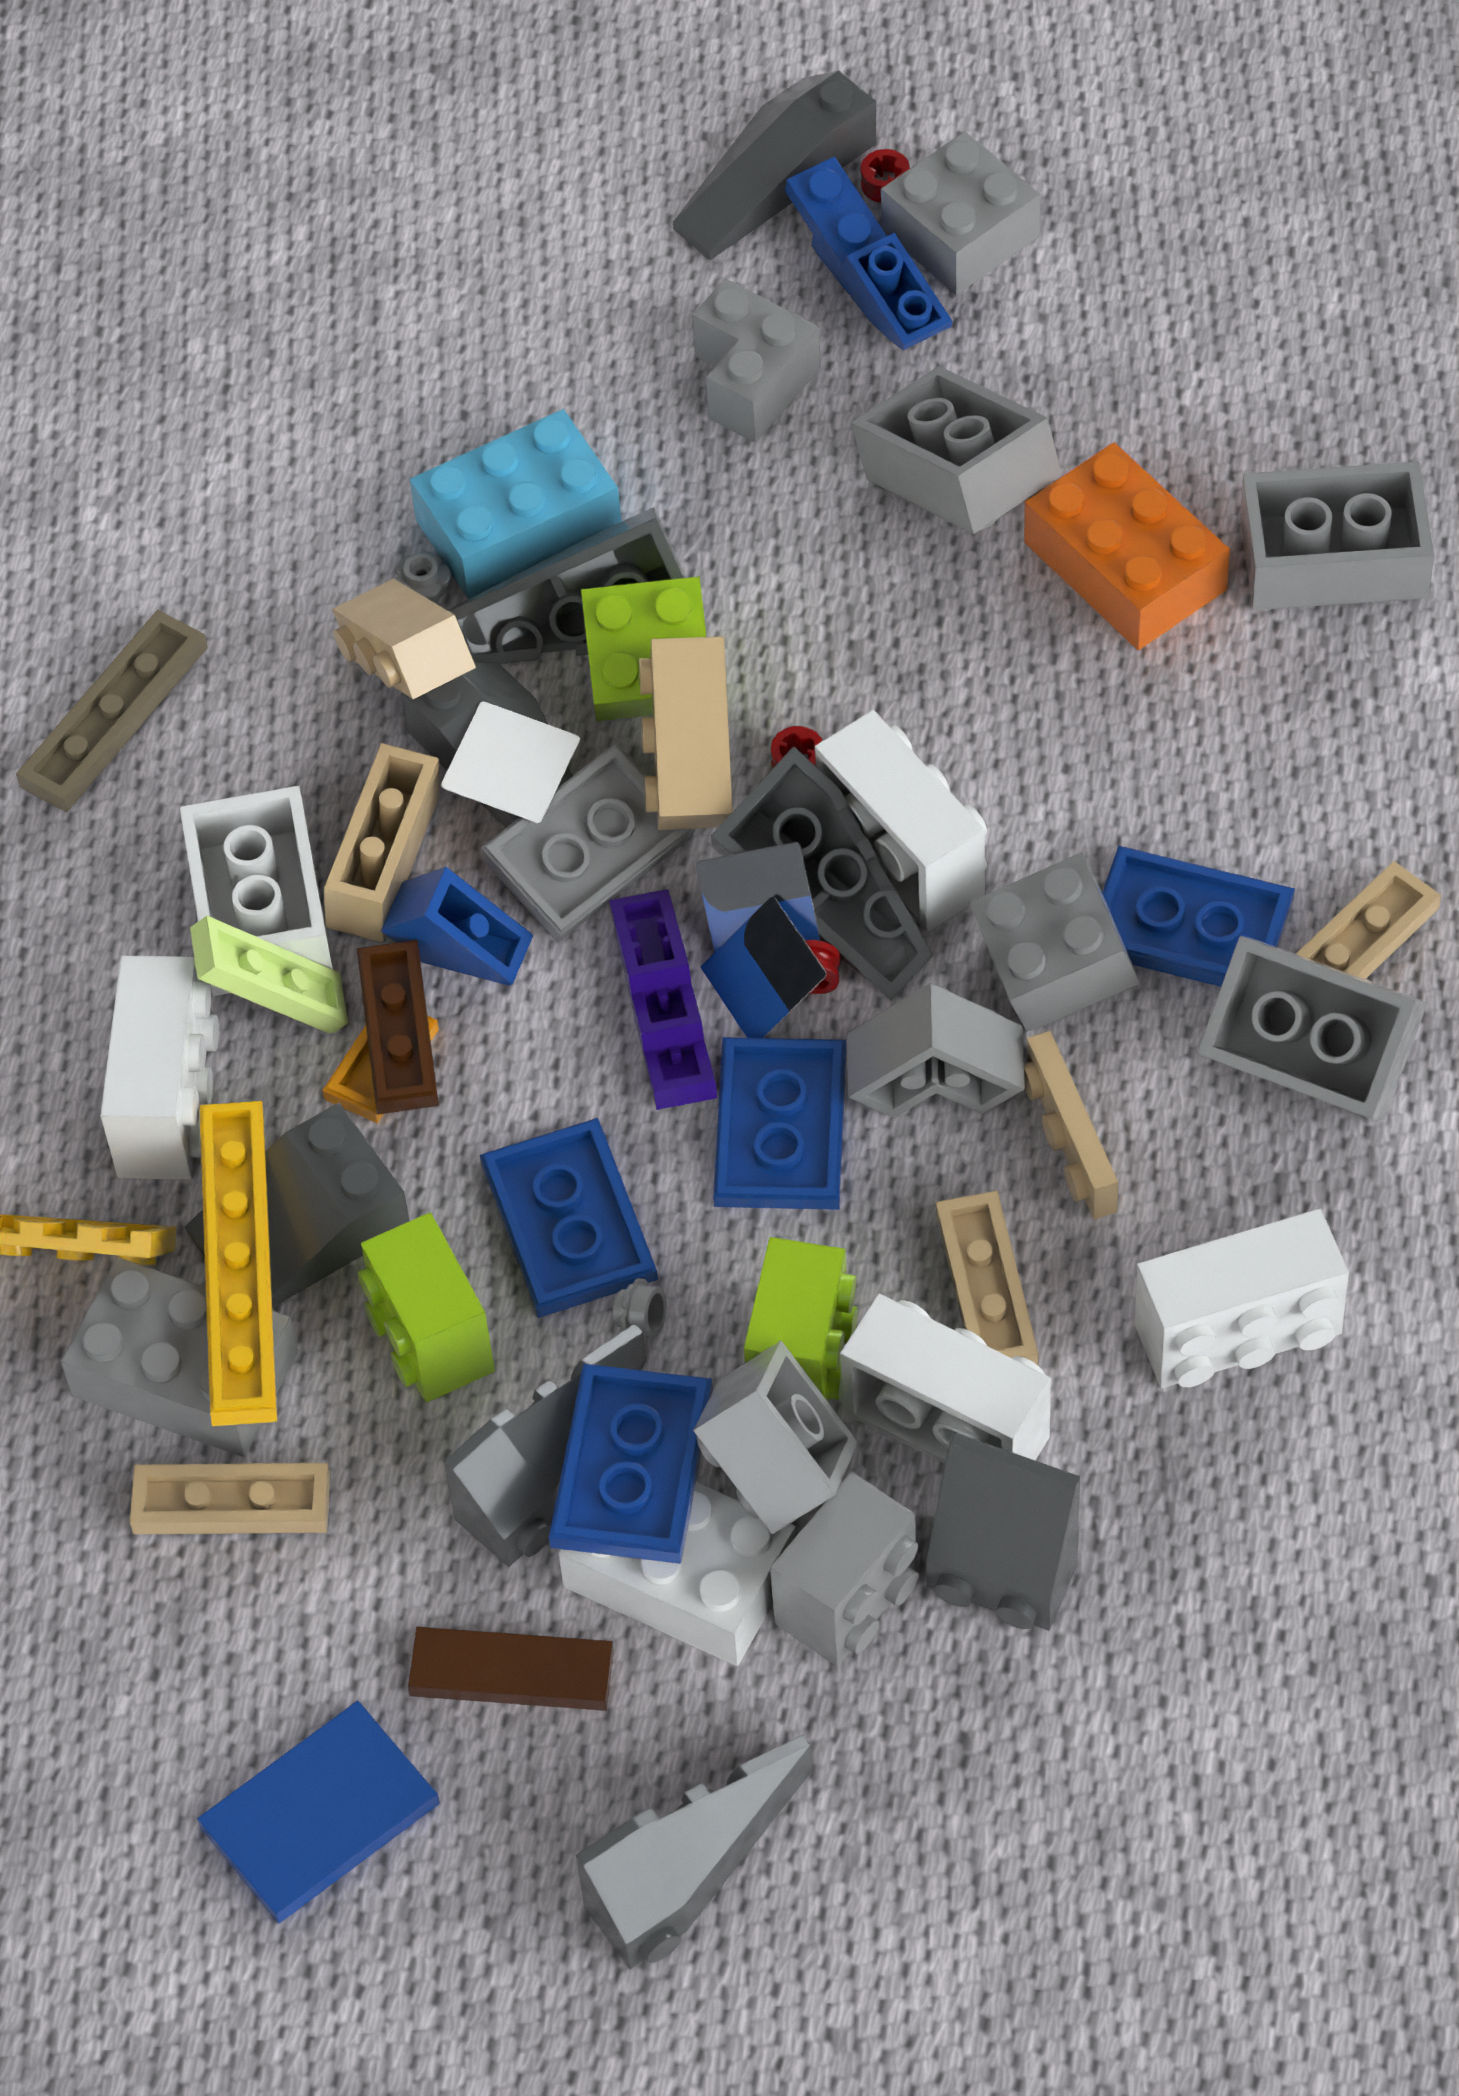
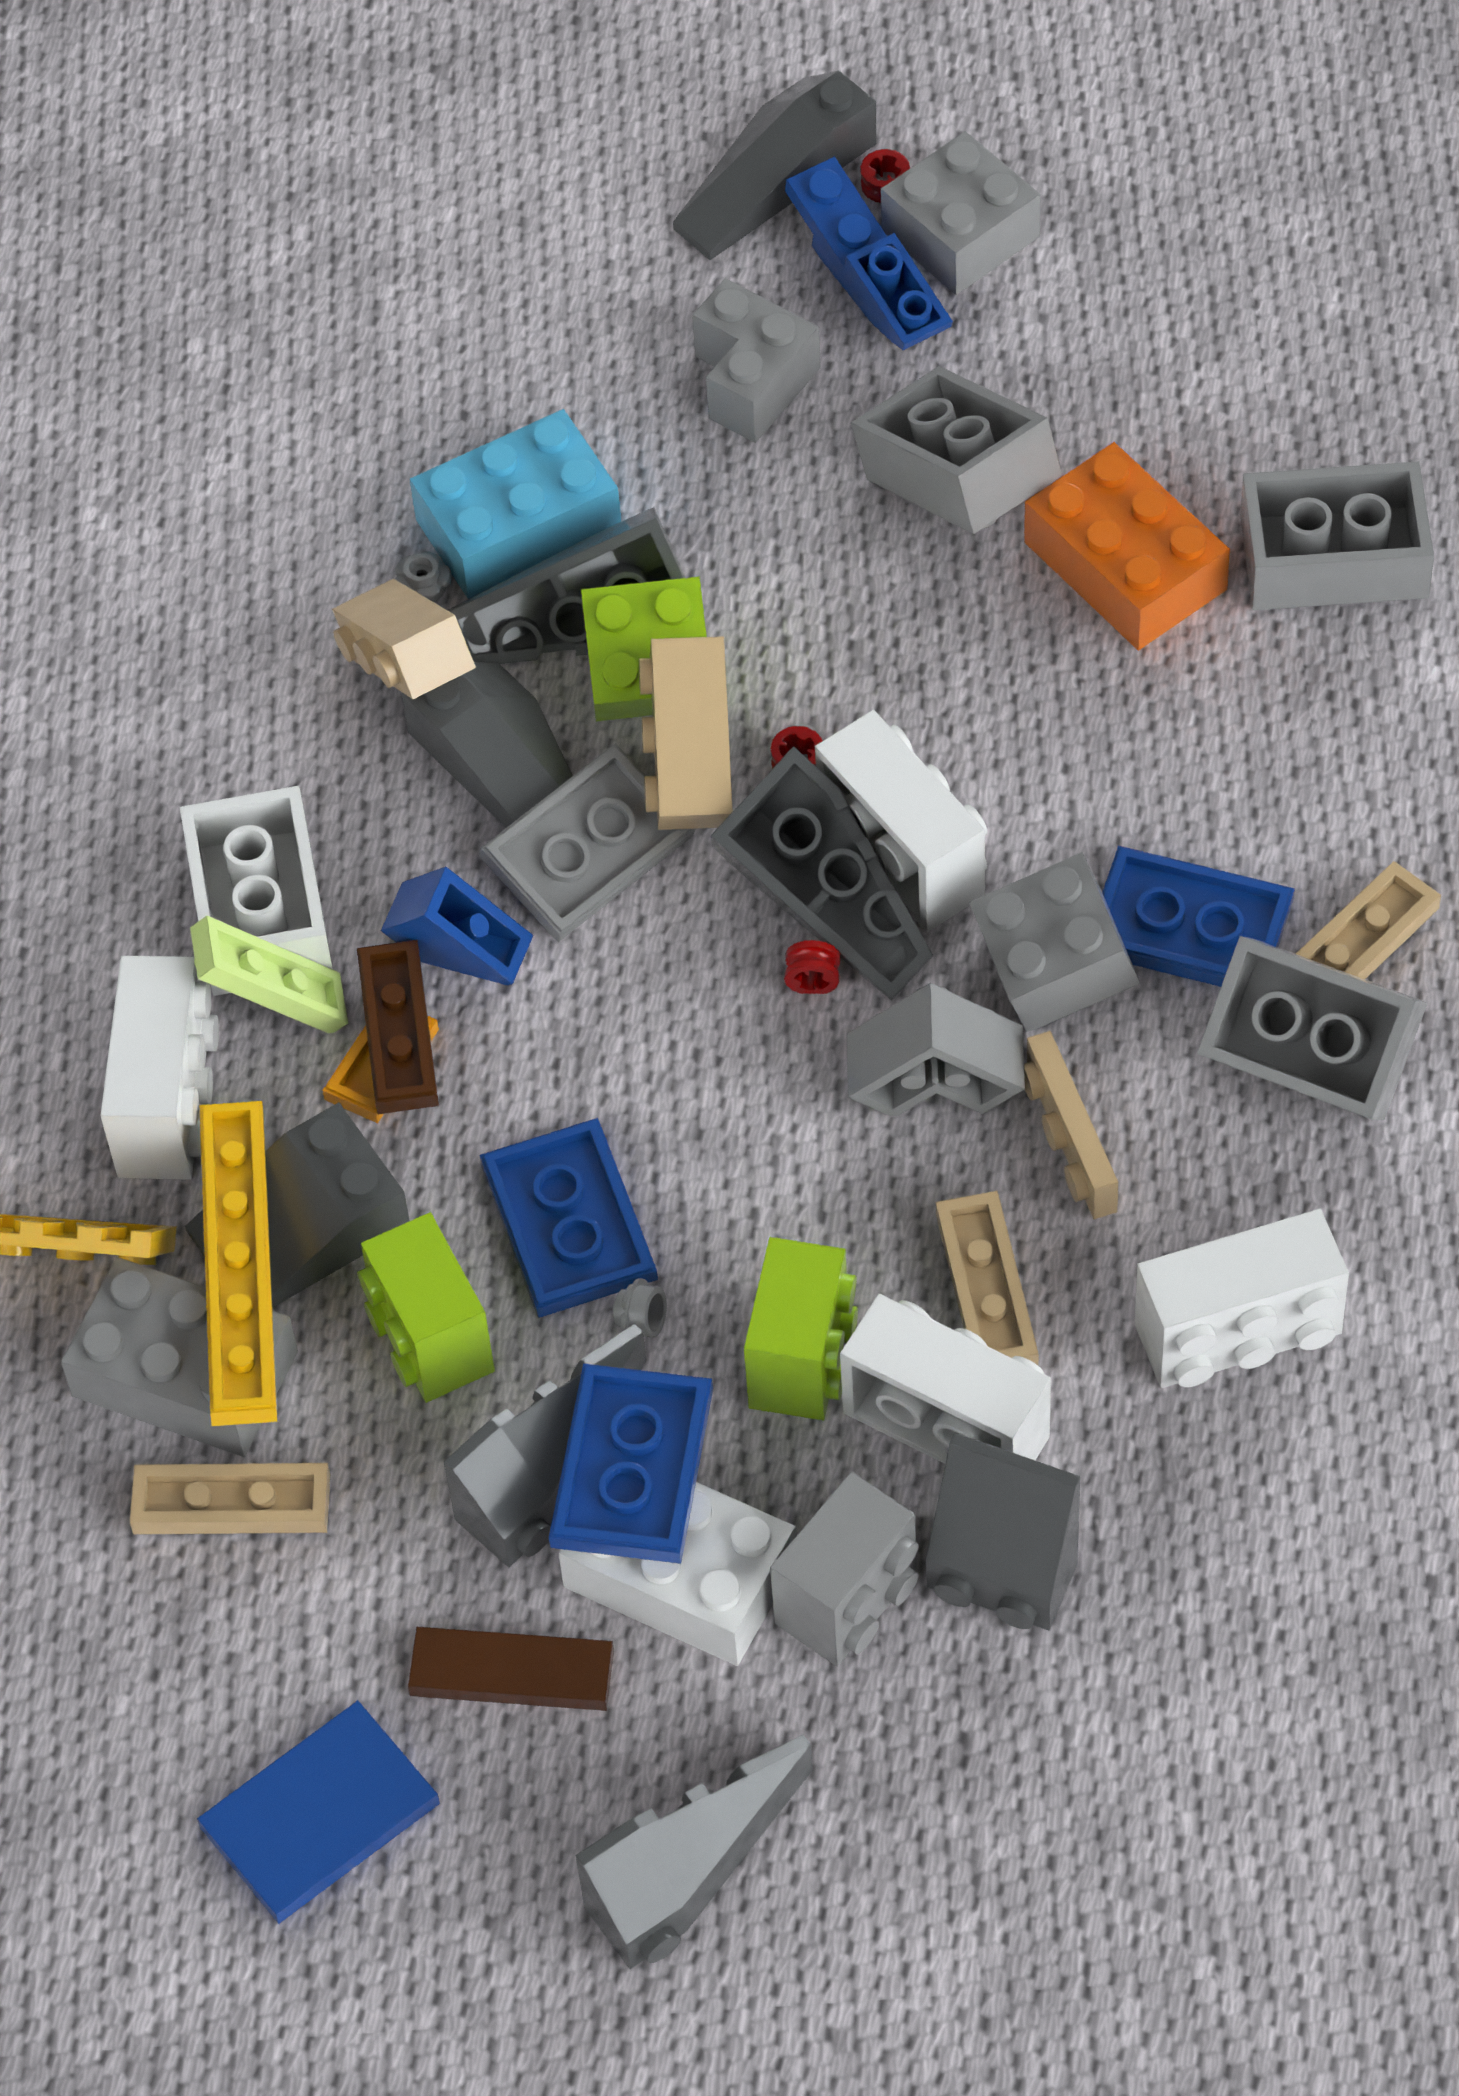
dark tan plate [16,609,208,813] -> none
tan brick [324,743,439,943] -> none
white sticker [441,702,580,823] -> none
dark purple slope [609,889,717,1110] -> none
light grey brick [693,1340,858,1534] -> none
black sticker [696,842,820,952] -> none
sticker [700,897,826,1038] -> none
blue tile [713,1037,847,1210] -> none

